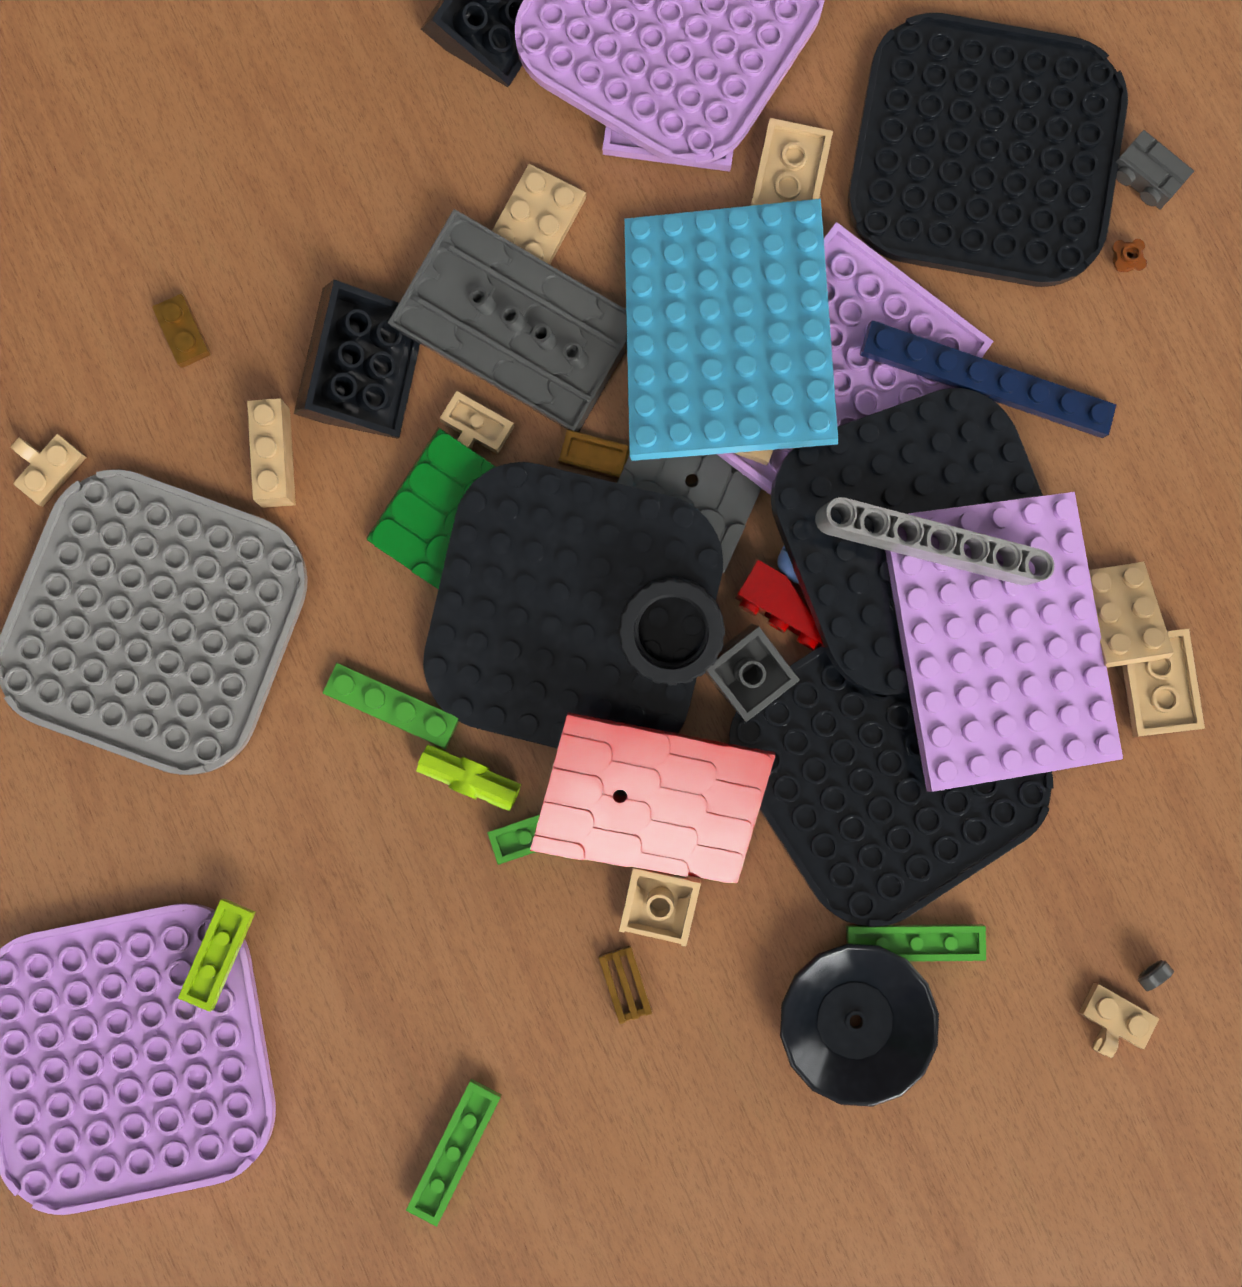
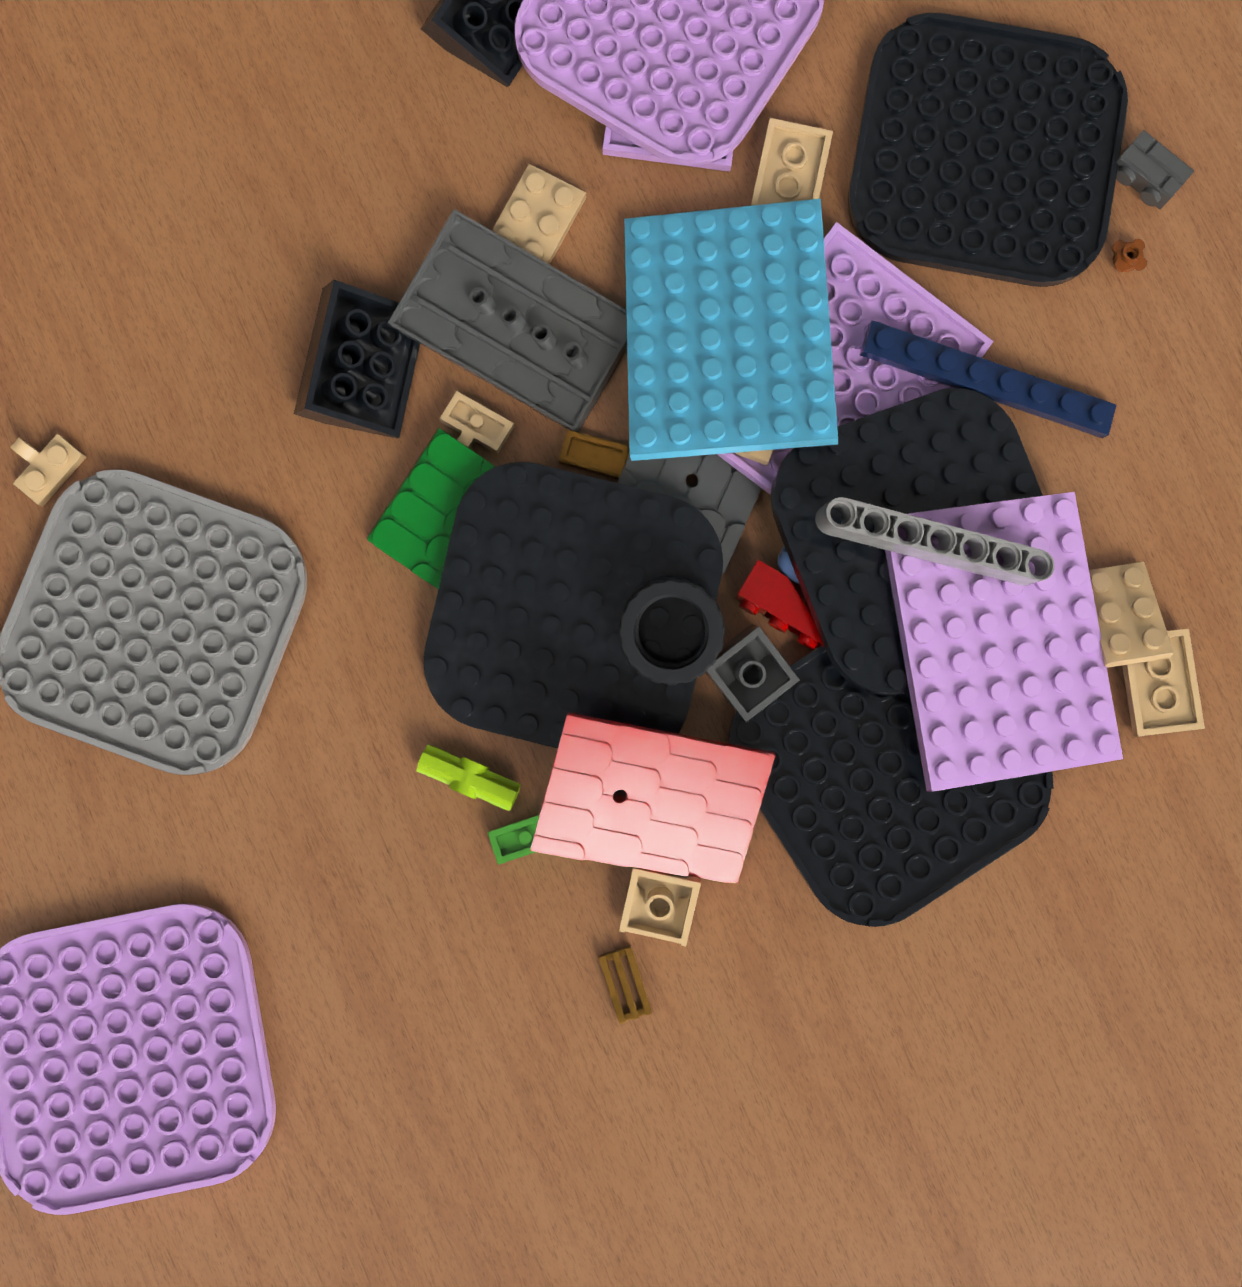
pearl gold plate [152,293,211,368] -> none
lime plate [178,899,256,1012] -> none
tan brick [247,398,296,508] -> none
bright green plate [323,663,459,749] -> none
bright green plate [406,1079,502,1227] -> none
black dish [780,943,939,1107] -> none
bright green plate [846,924,986,962] -> none
tan plate [1079,983,1159,1058] -> none
dark grey tile [1138,960,1174,991] -> none

